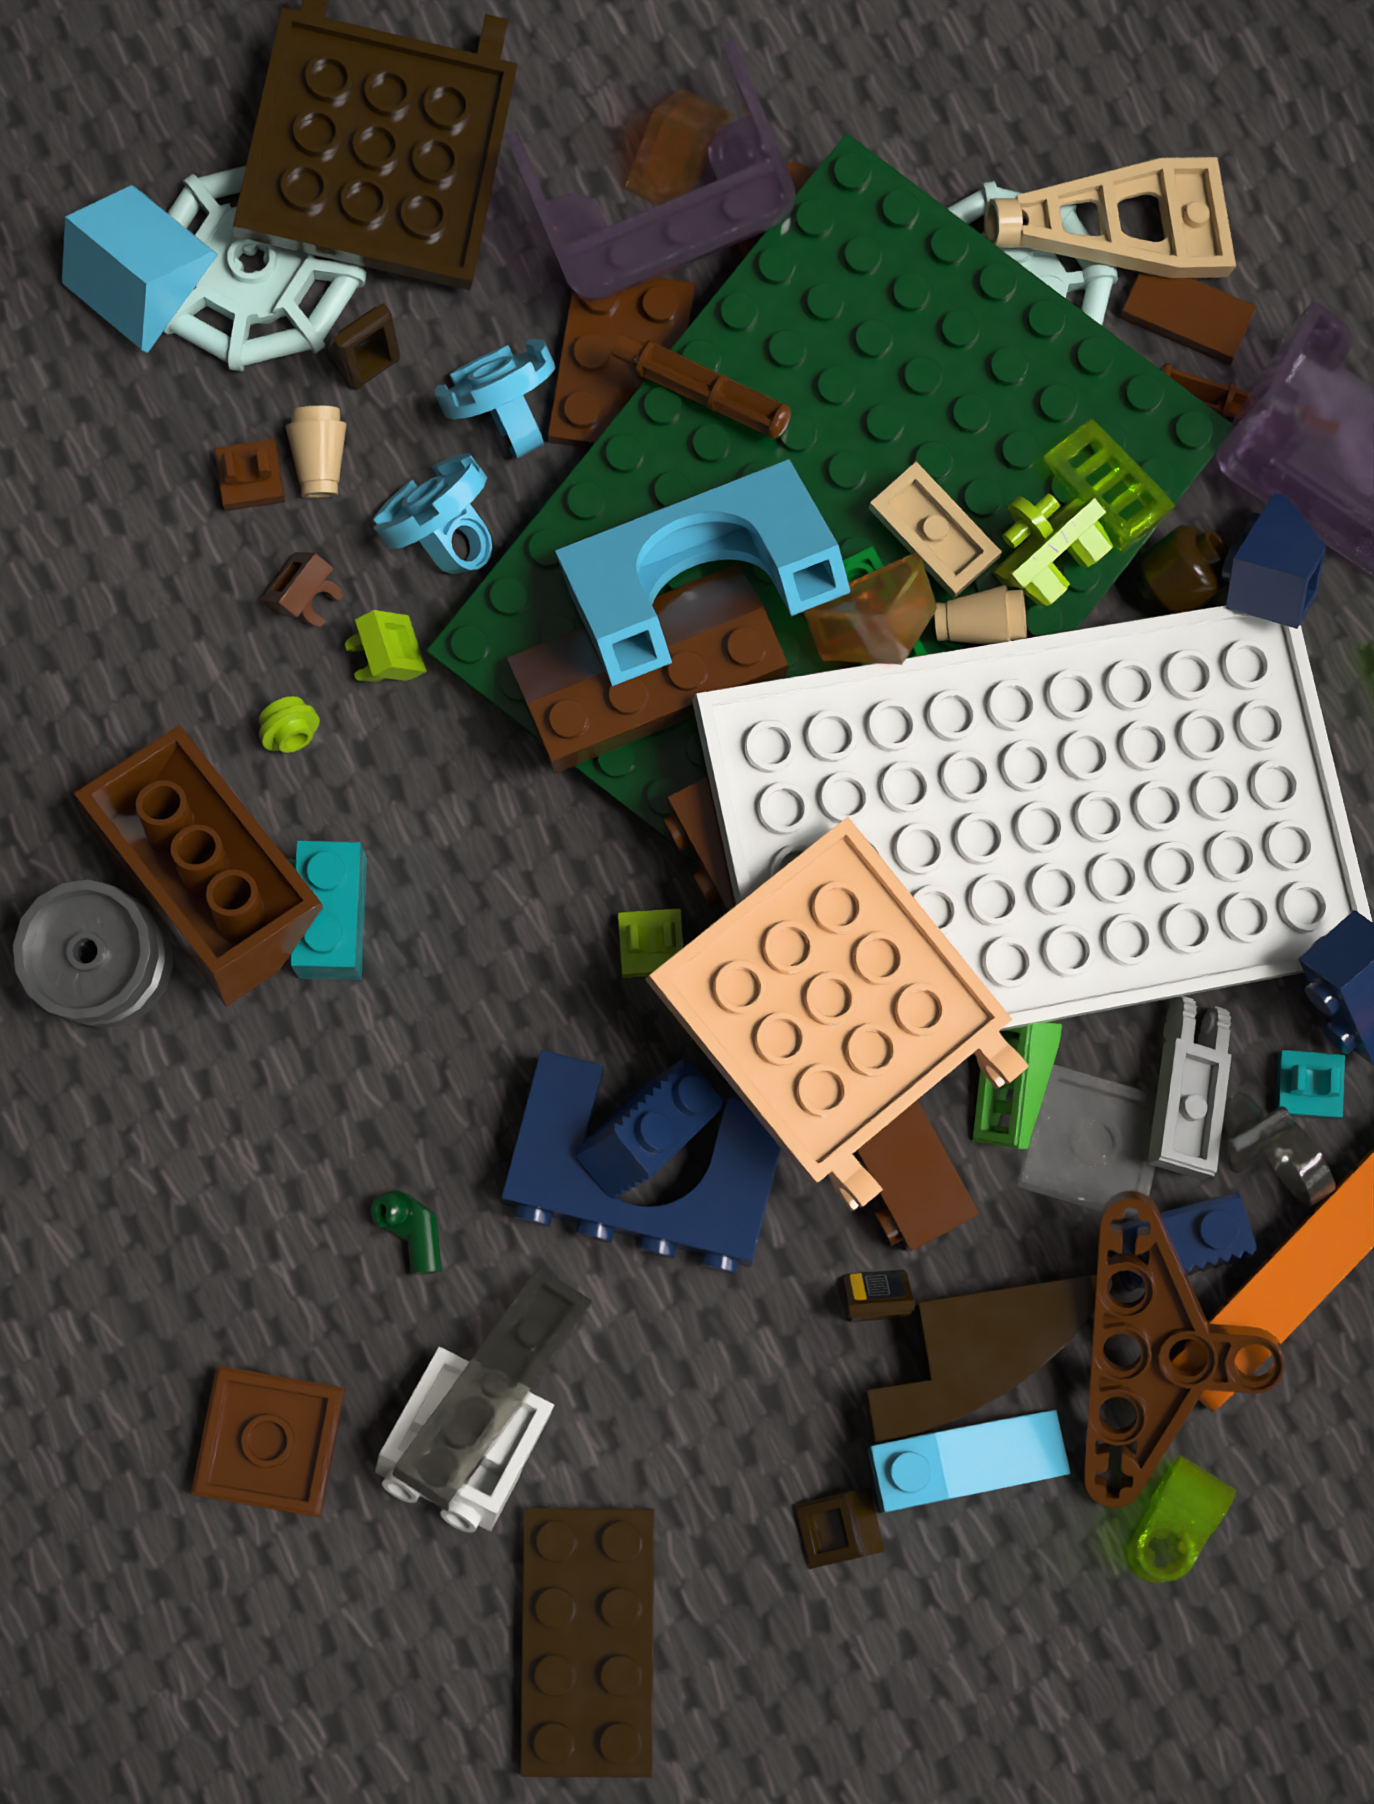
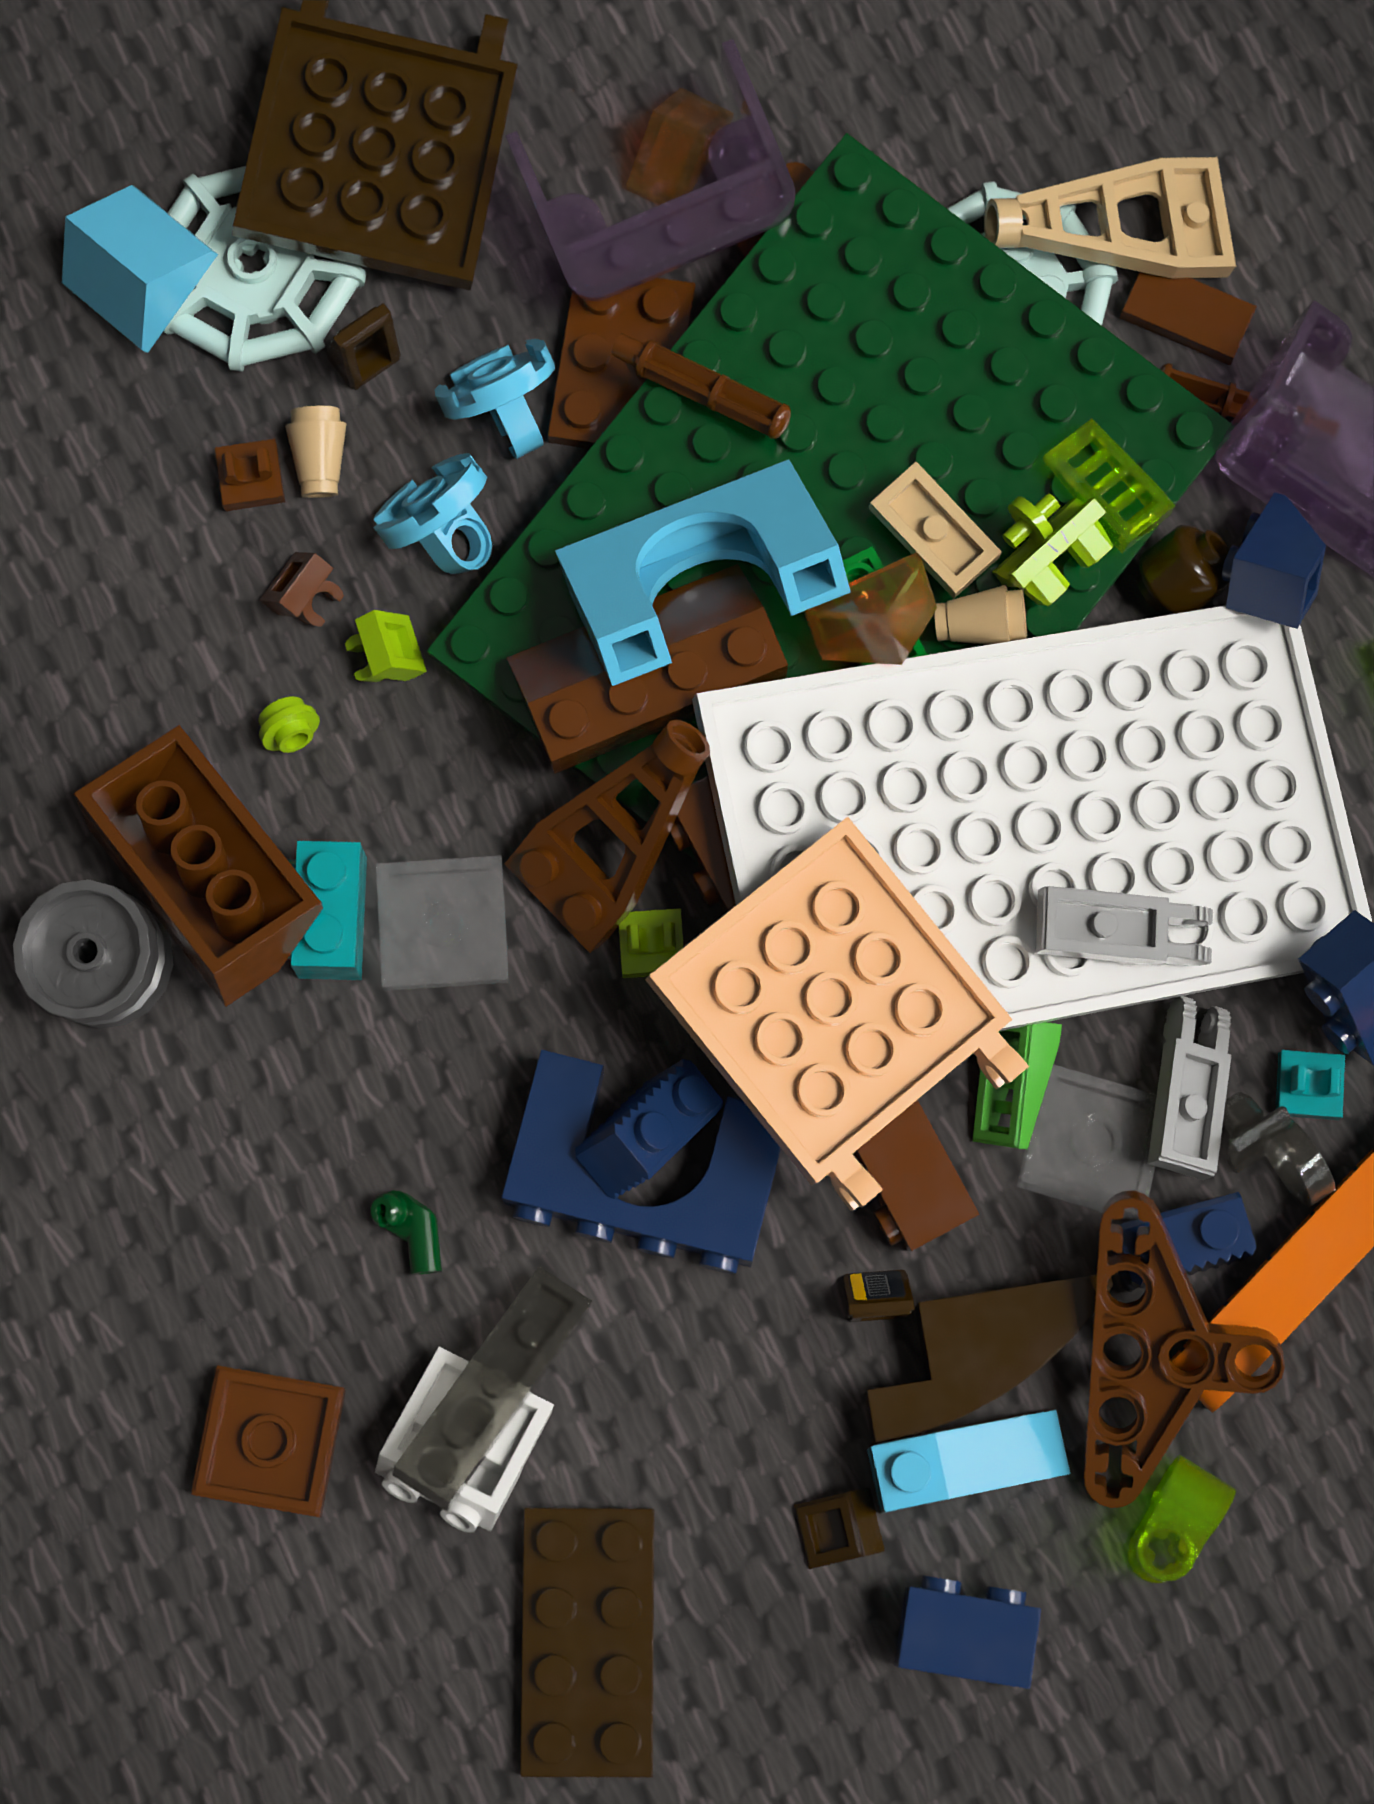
none -> clear plate [376,855,510,991]
none -> reddish brown plate [505,720,710,953]
none -> dark blue brick [894,1576,1041,1689]
none -> light grey hinge [1035,886,1213,966]

